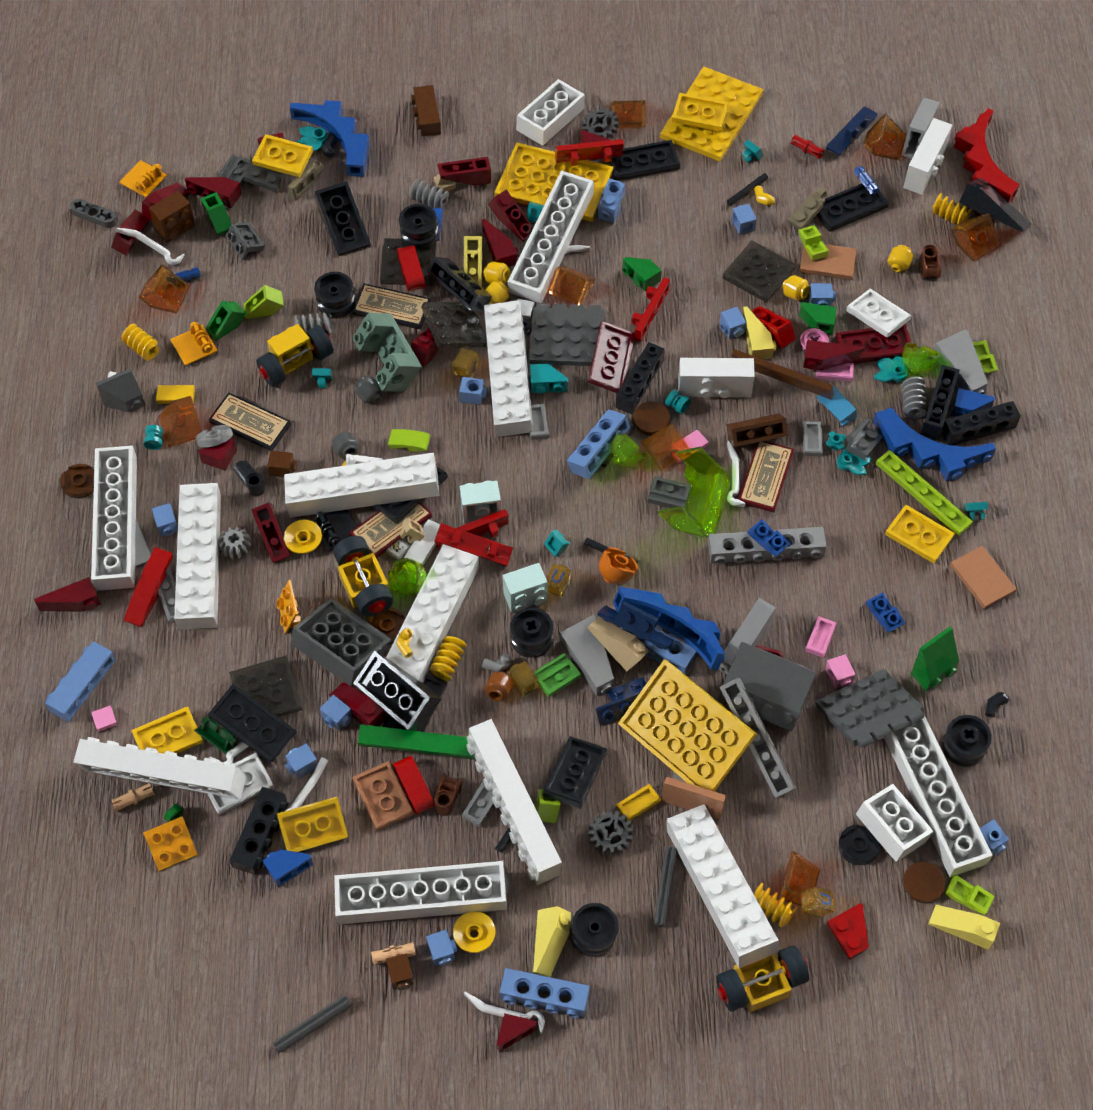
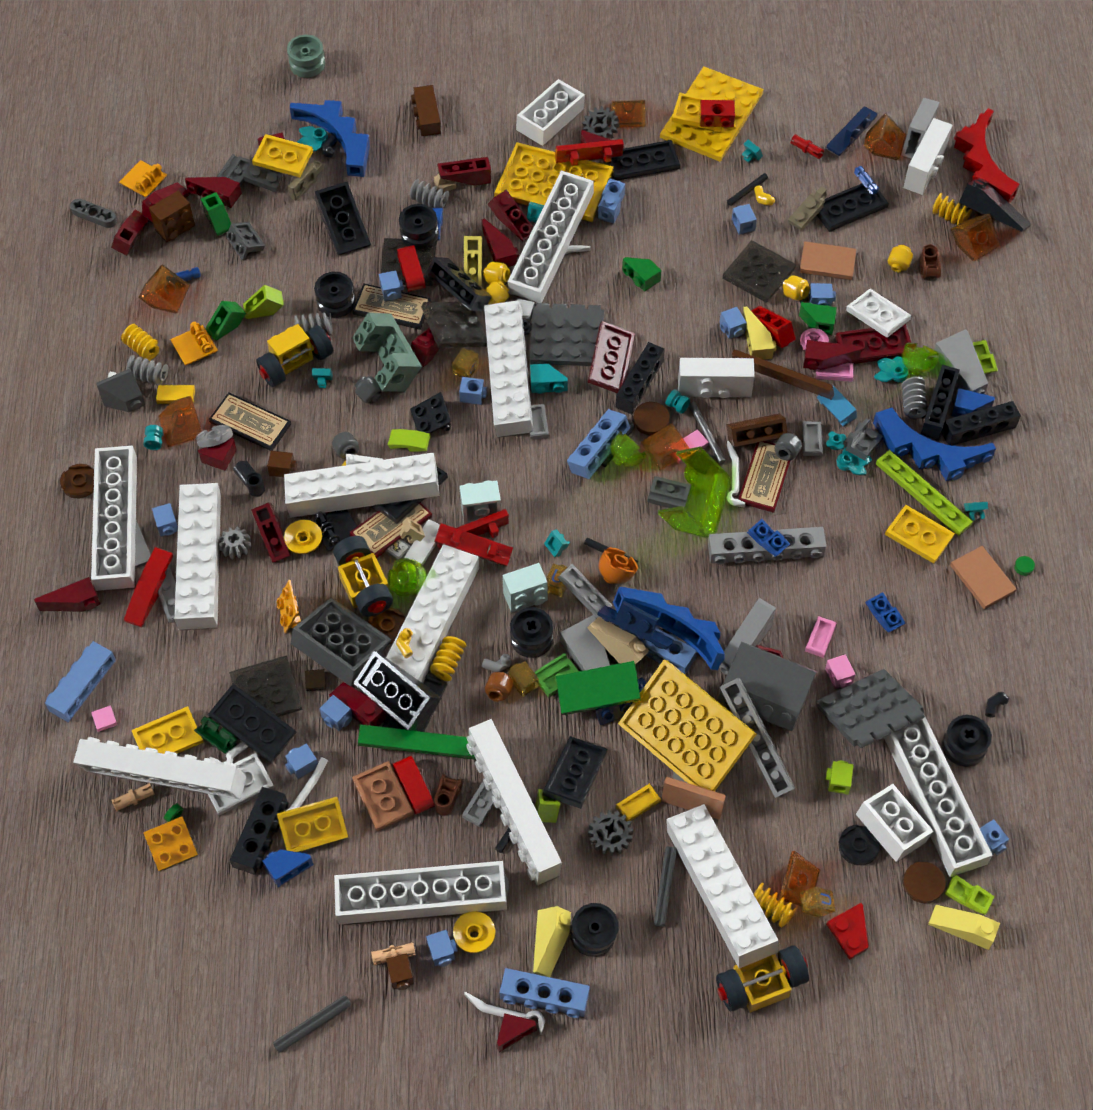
white piece [116,228,185,265] -> none
clear orange slope [548,265,596,305] -> none
red hinge [631,277,670,342] -> none
lime slope [798,225,829,261] -> none
green slope [911,626,959,691] -> none
none -> light grey piece [126,355,169,386]
none -> sand green wheel [287,34,325,78]
none -> dark brown tile [305,669,326,691]
none -> medium blue brick [379,271,404,301]
none -> black hinge [410,392,451,434]
none -> green tile [556,661,641,715]
none -> light grey tile [557,564,612,618]
none -> flat silver bar [689,402,726,464]
none -> red brick [699,100,735,127]
none -> dark grey head [774,433,802,461]
none -> lime brick [826,760,854,795]
none -> green tile [1014,556,1035,576]

